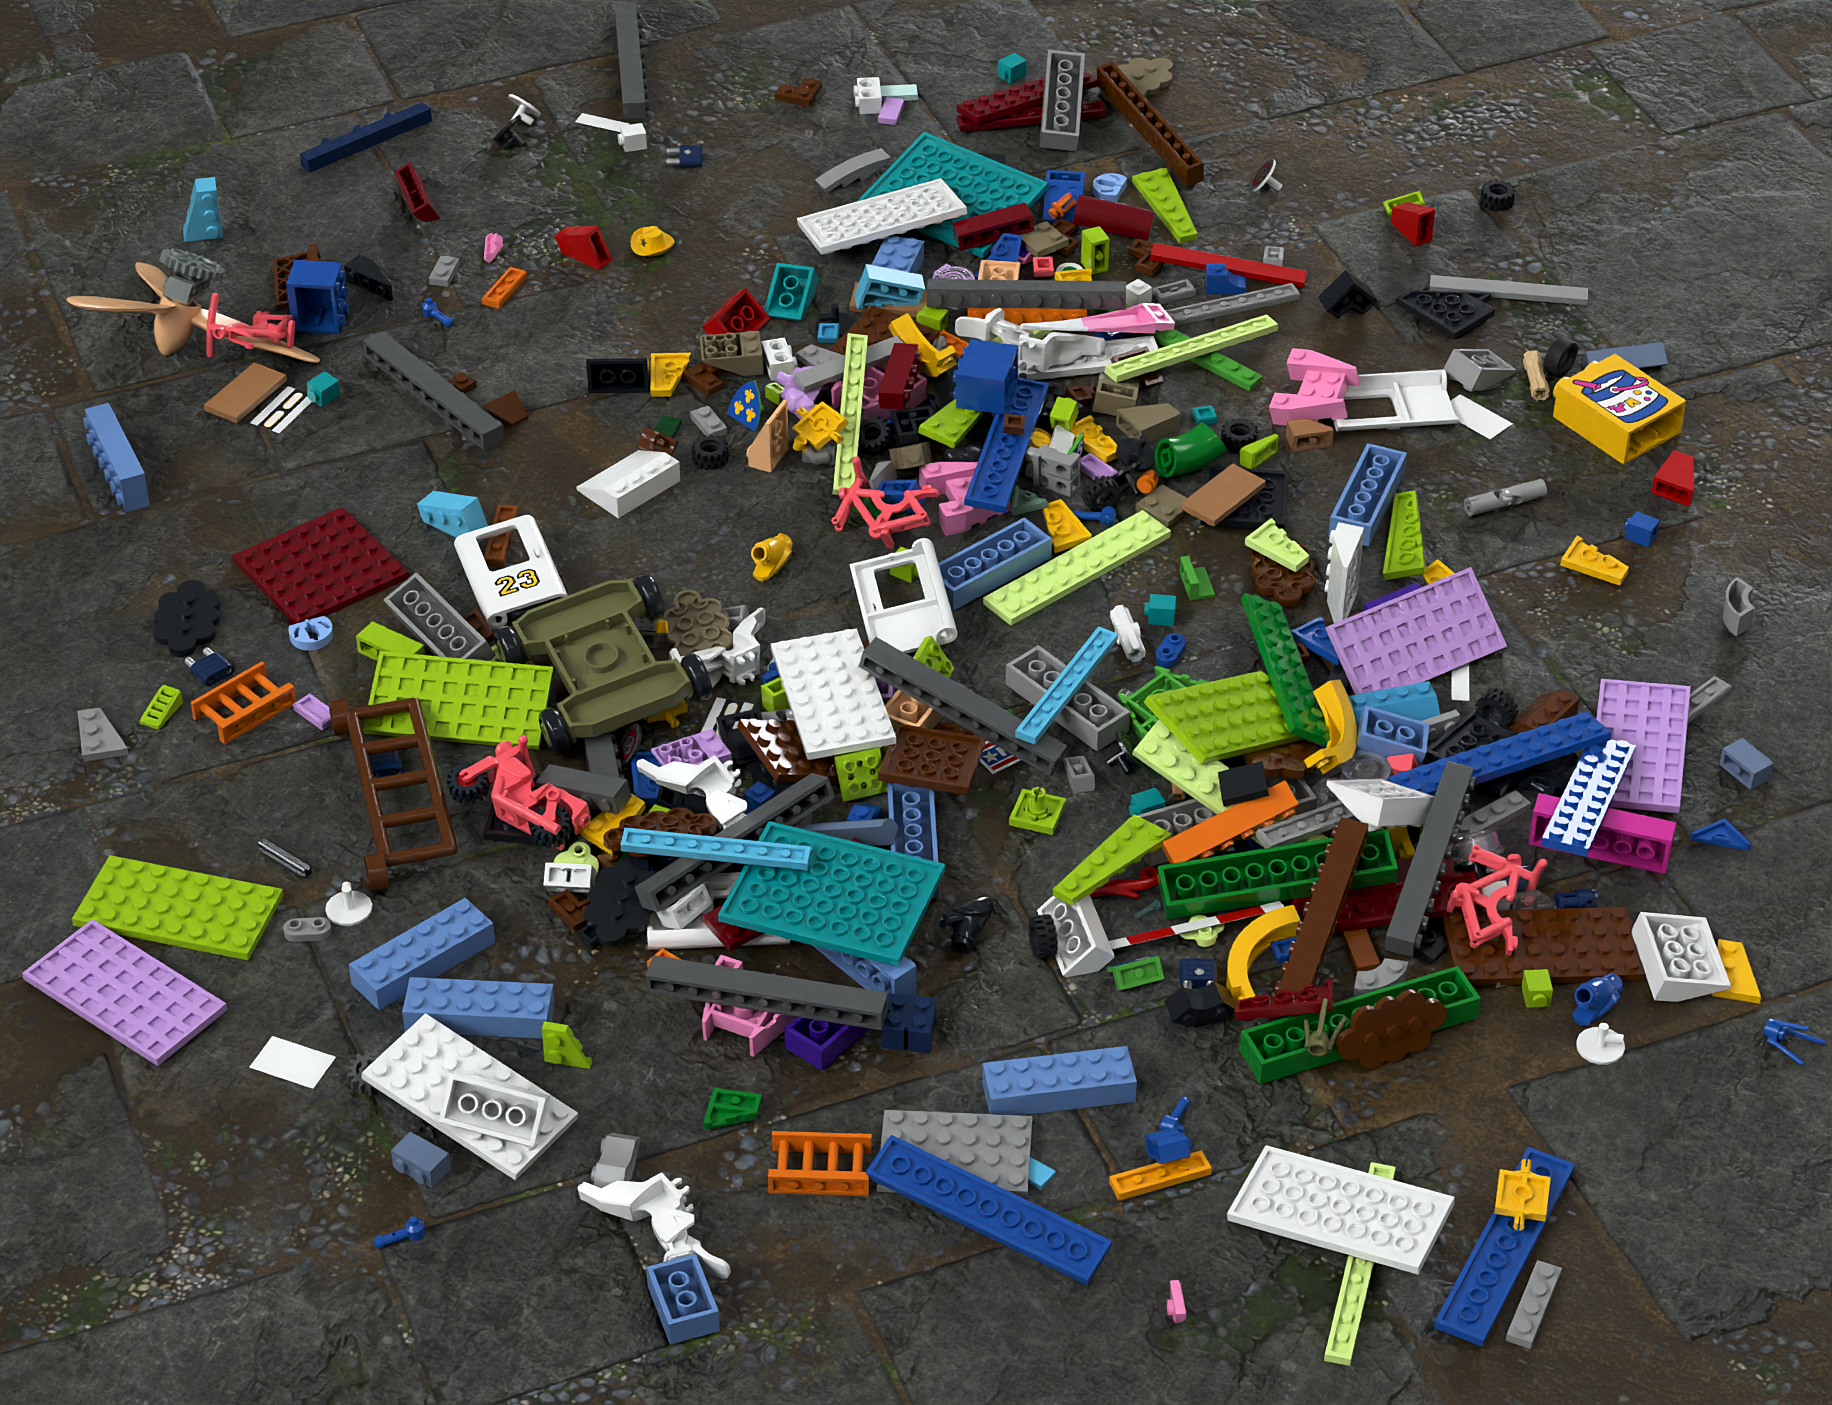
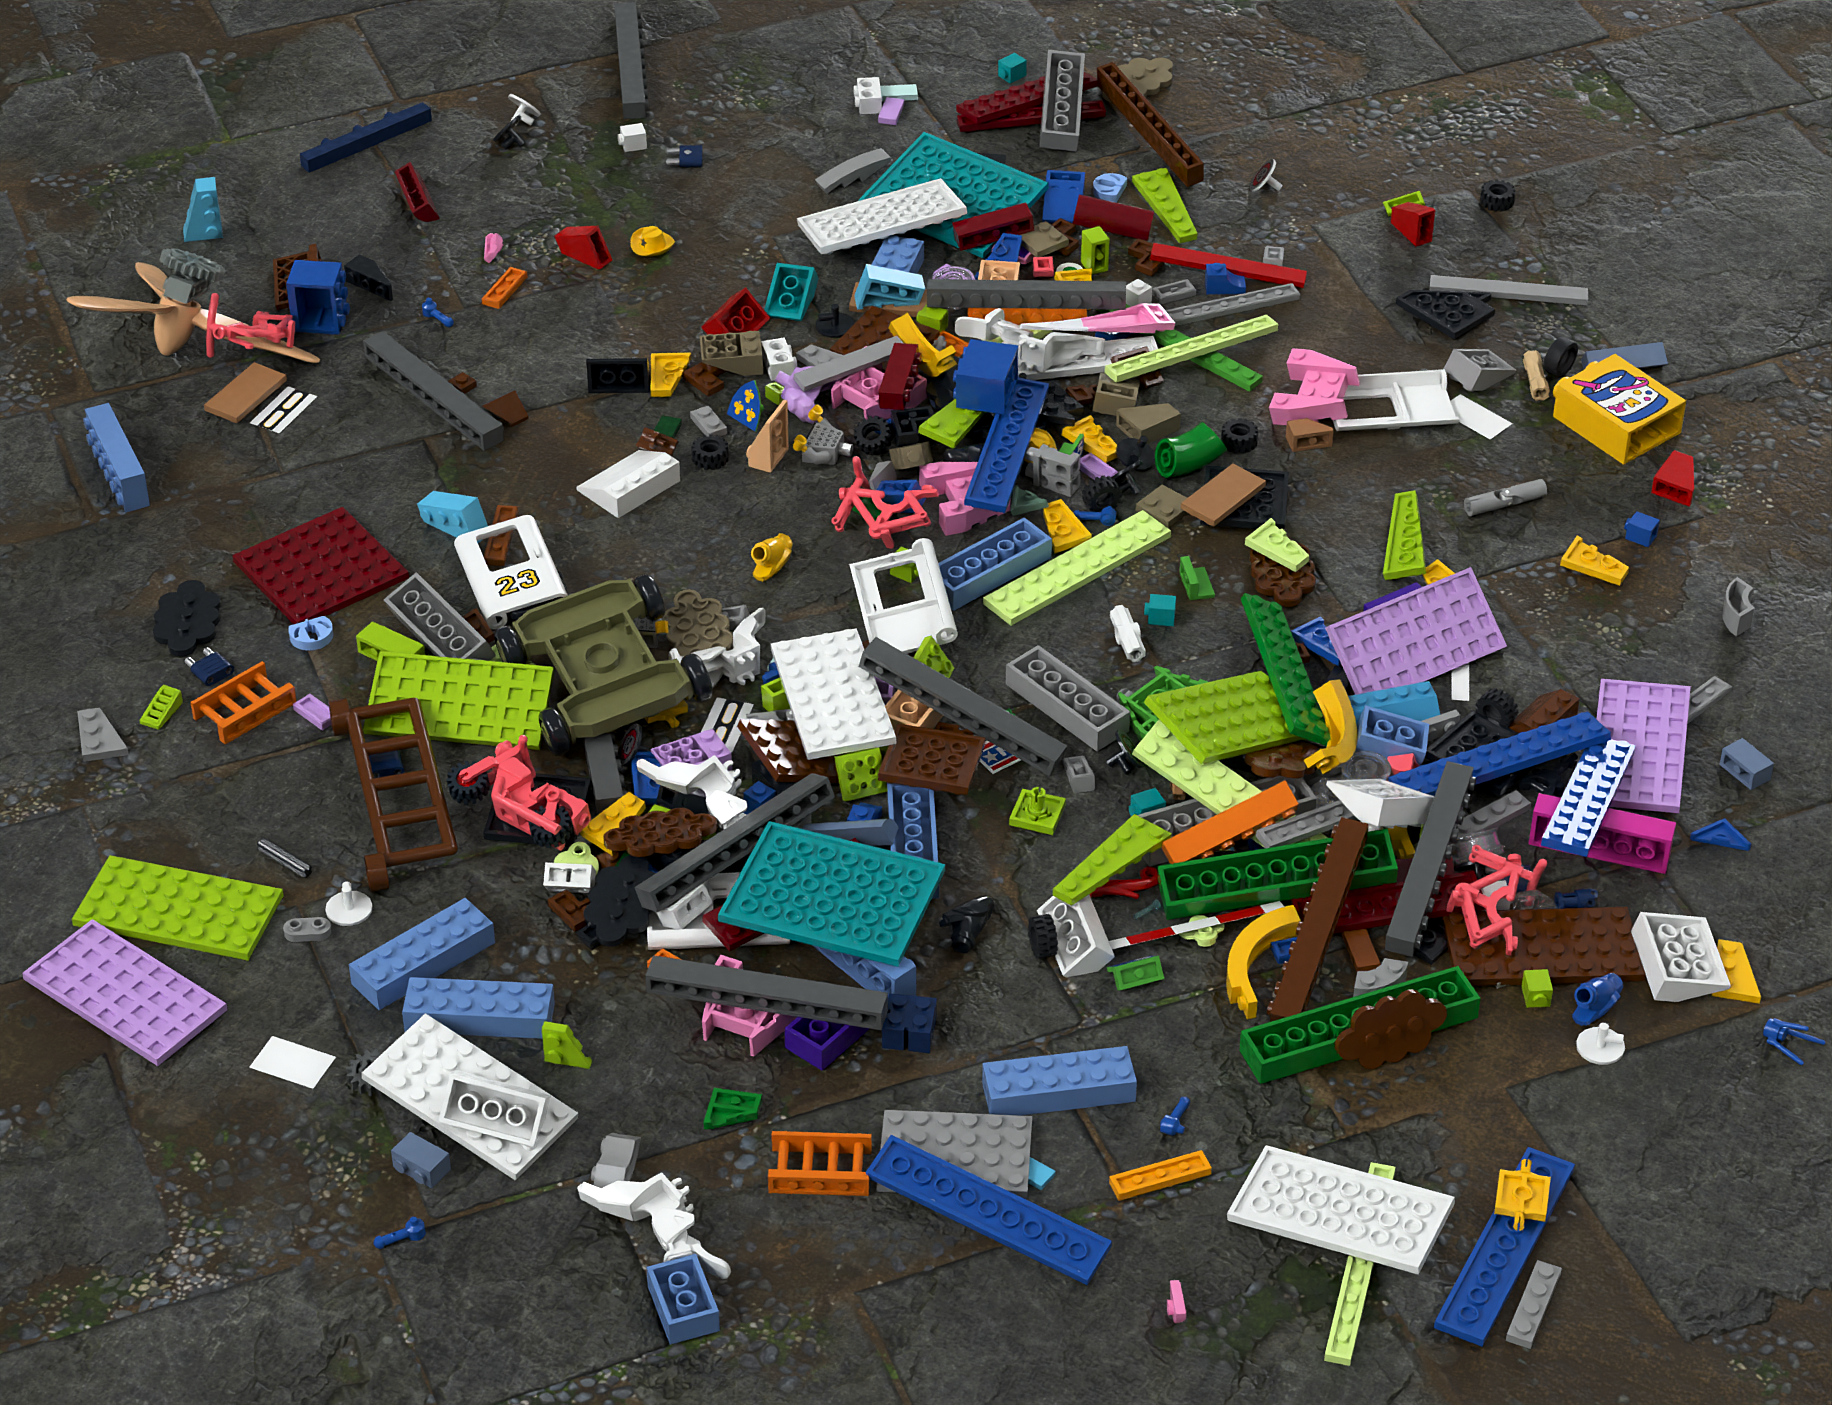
teal brick [307,371,339,407] -> none
light grey plate [429,256,460,287] -> none
dark grey brick [536,764,632,814] -> none
white sticker [575,113,629,132] -> none
medium azure plate [621,828,811,870] -> none
black container [716,708,763,768] -> none
reddish brown plate [775,78,822,107] -> none
yellow plate [792,401,849,450] -> none
dark azure tile [818,323,840,343] -> none
yellowish green plate [833,333,868,495] -> none
reddish brown plate [1003,414,1025,435] -> none
medium azure plate [1015,626,1118,745] -> none
orange arm [1048,192,1077,219] -> none
white tile [1049,425,1075,454] -> none
lime brick [1050,397,1078,432] -> none
orange arm [1137,469,1159,494] -> none
blue brick [1144,1128,1192,1164] -> none
blue plate [1155,633,1186,668] -> none
black brick [1164,981,1235,1027] -> none
dark blue piece [1179,958,1218,989] -> none
teal tile [1192,406,1218,425] -> none
black tile [1218,761,1269,807] -> none
dark red wing [1235,979,1334,1021] -> none
lime slope [1240,434,1279,469] -> none
olive plant [1304,998,1347,1056] -> none
black brick [1318,270,1378,319] -> none
white slope [1325,522,1364,623] -> none
medium blue brick [1329,443,1407,546] -> none

